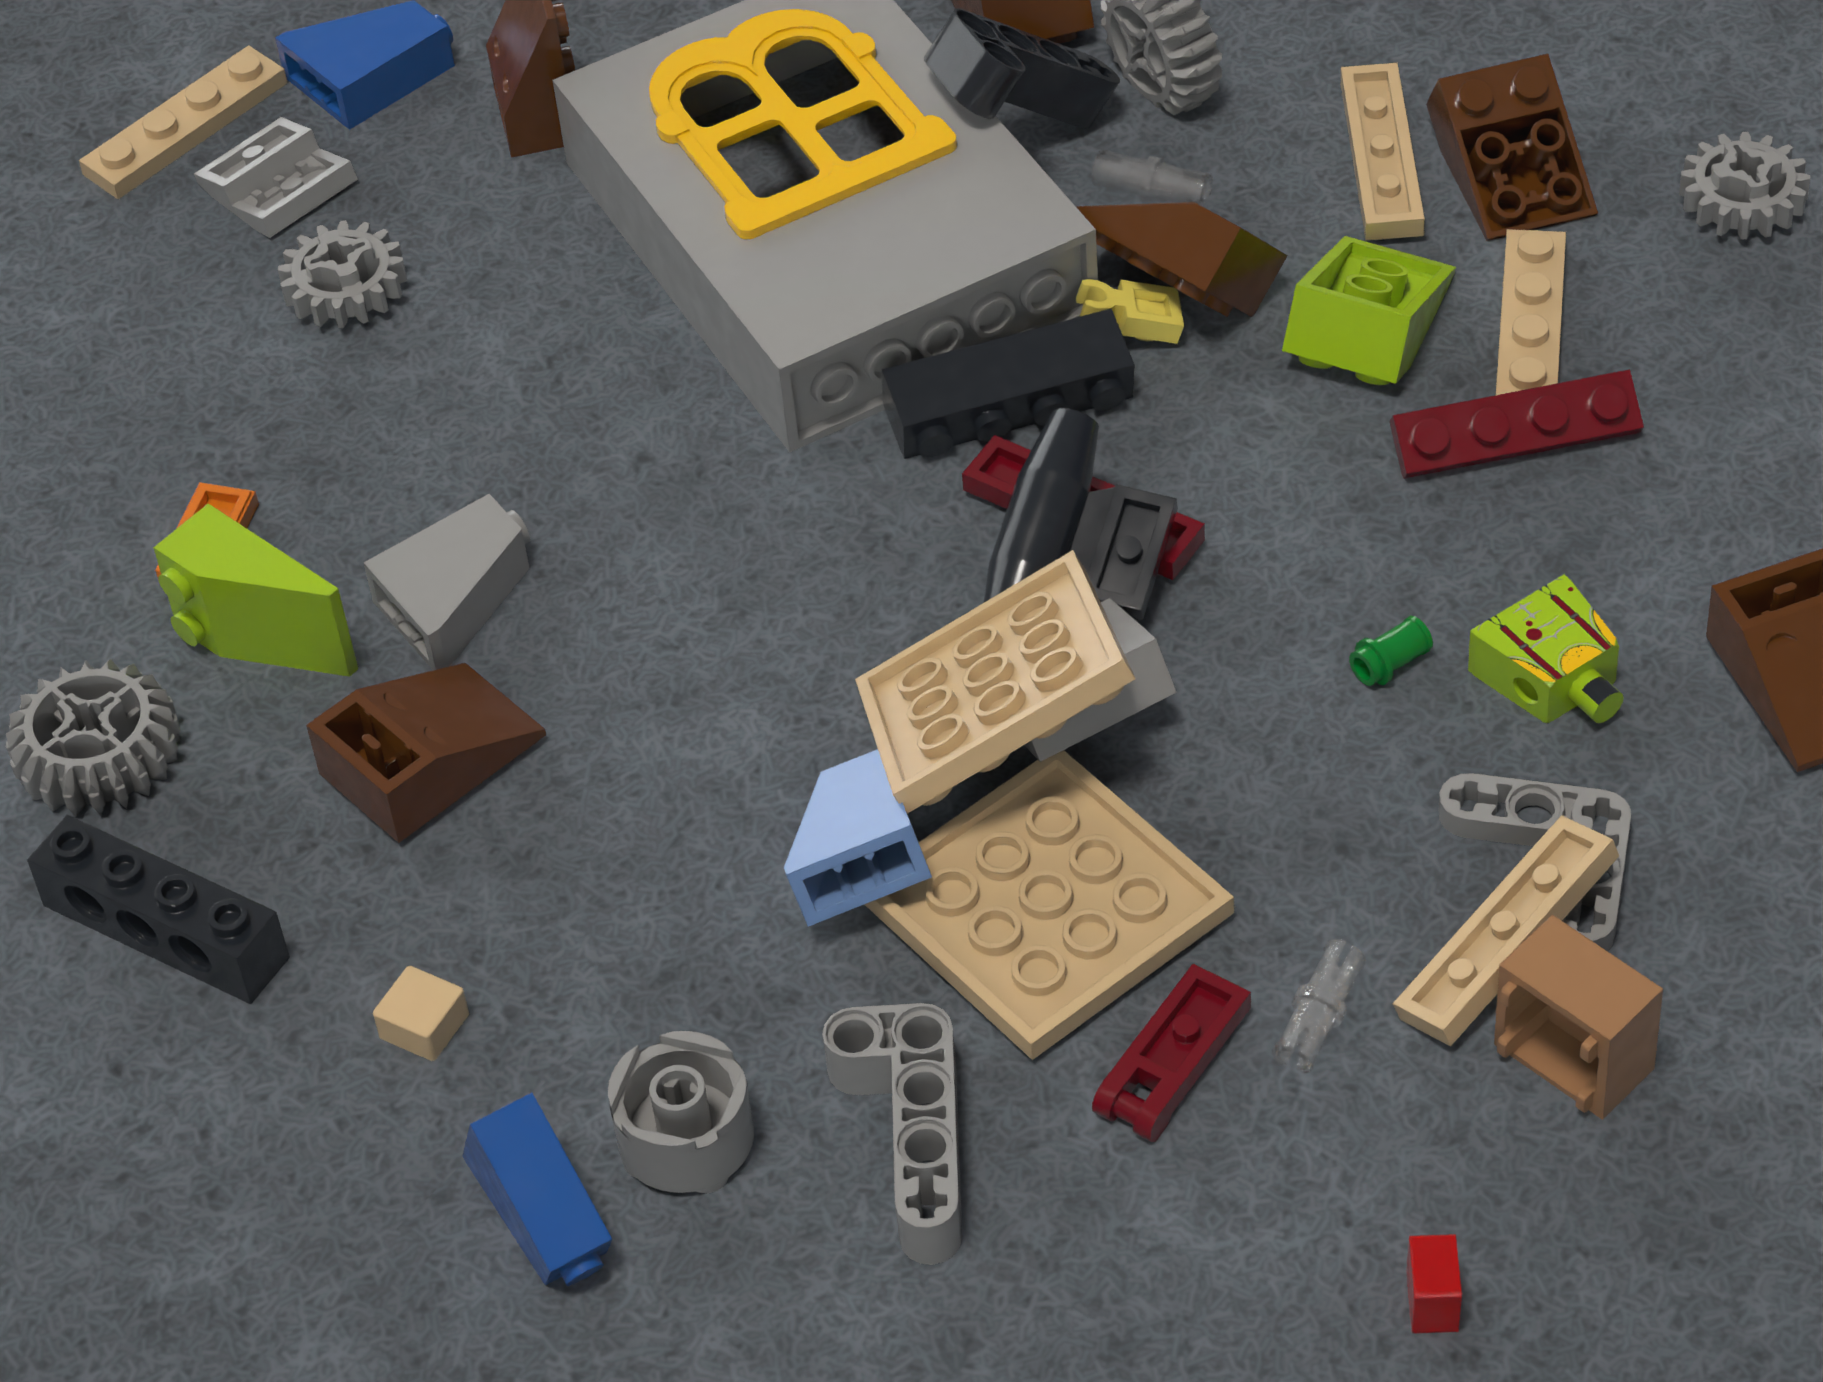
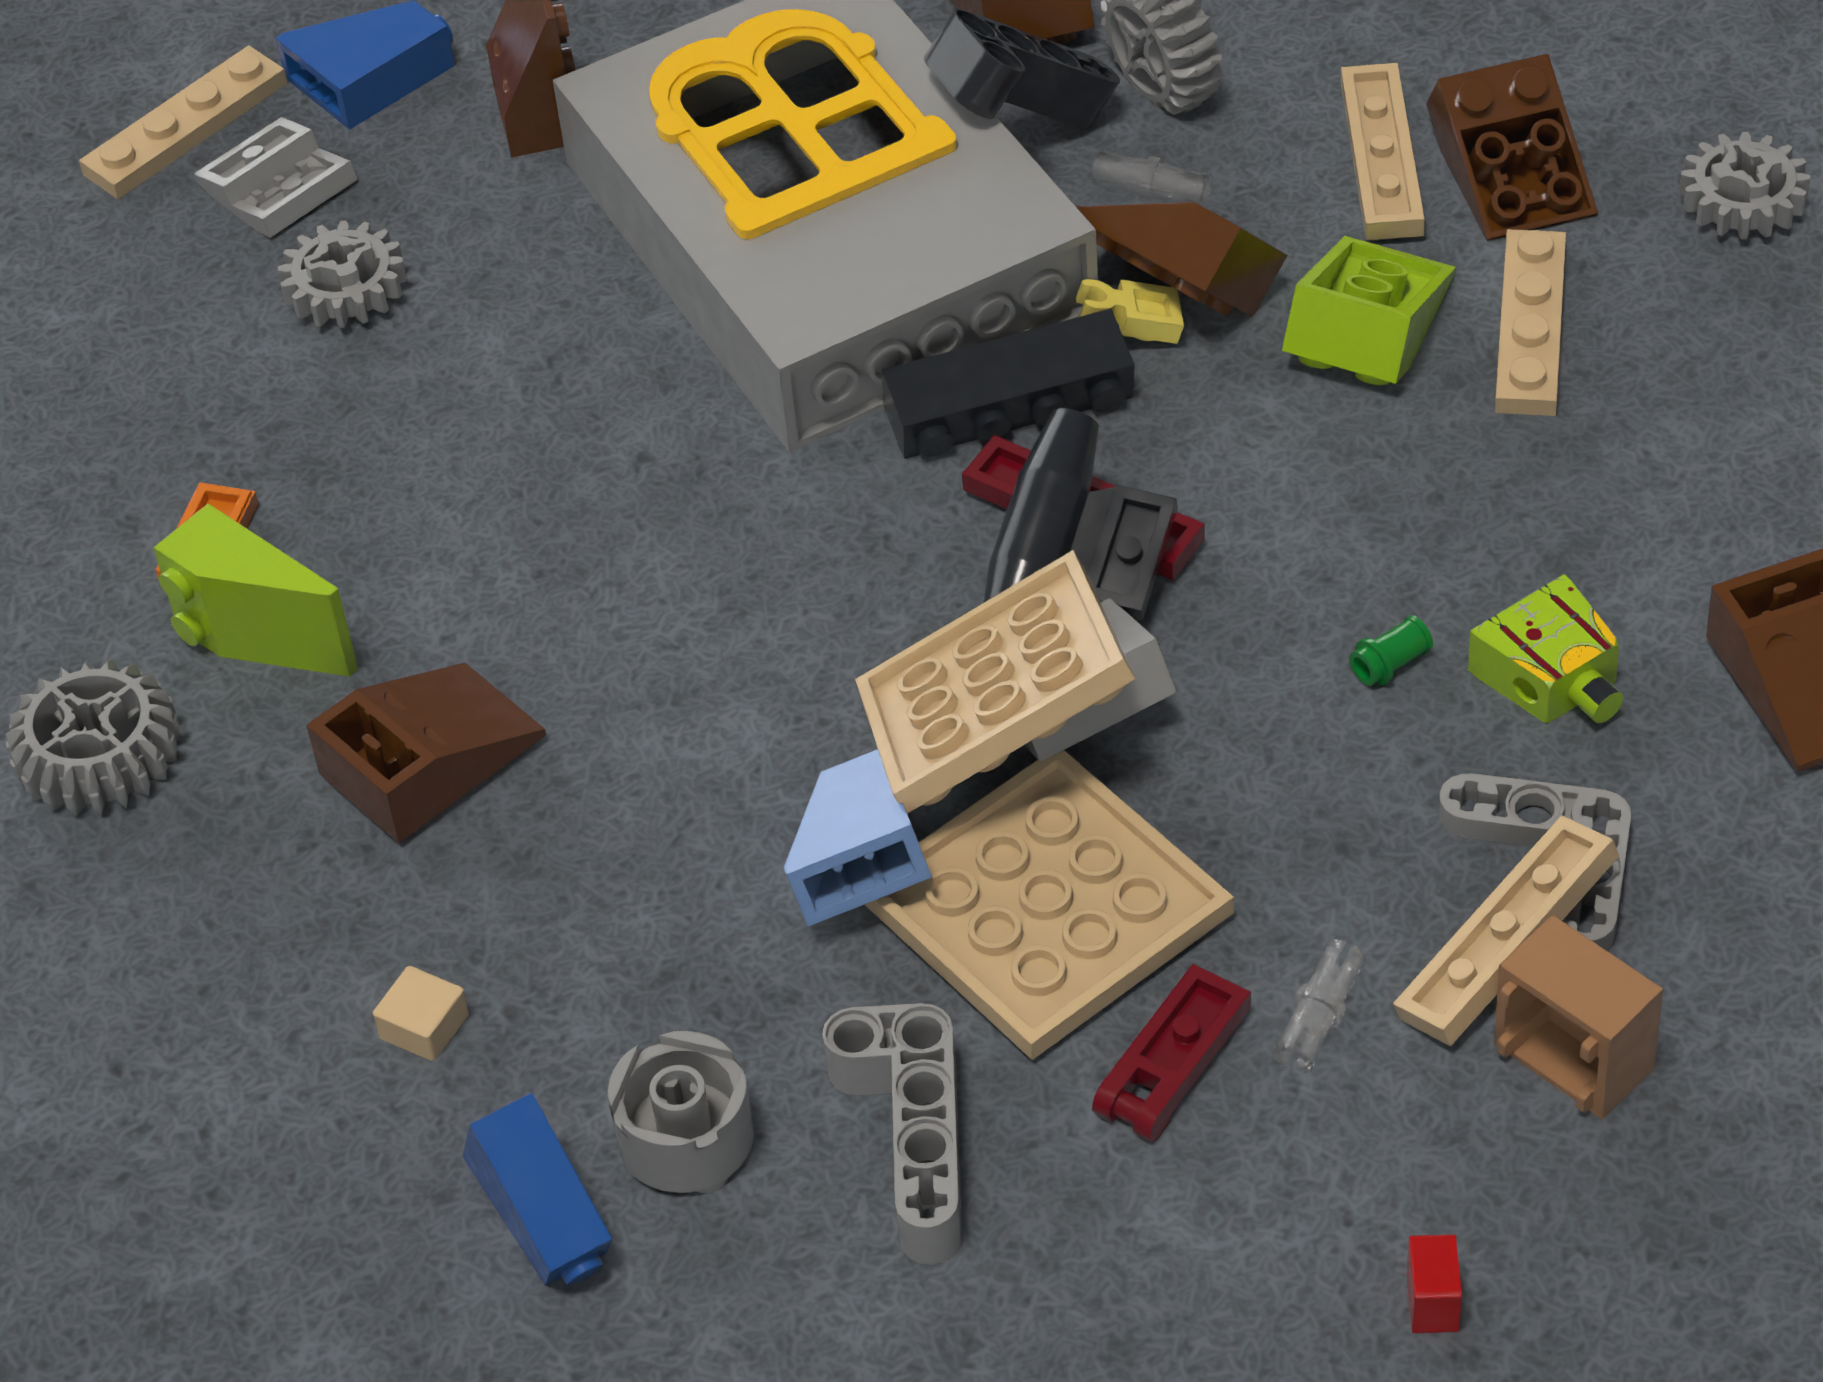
black brick [27,814,290,1004] -> none
light grey slope [364,494,530,670] -> none
dark red plate [1389,369,1644,479] -> none

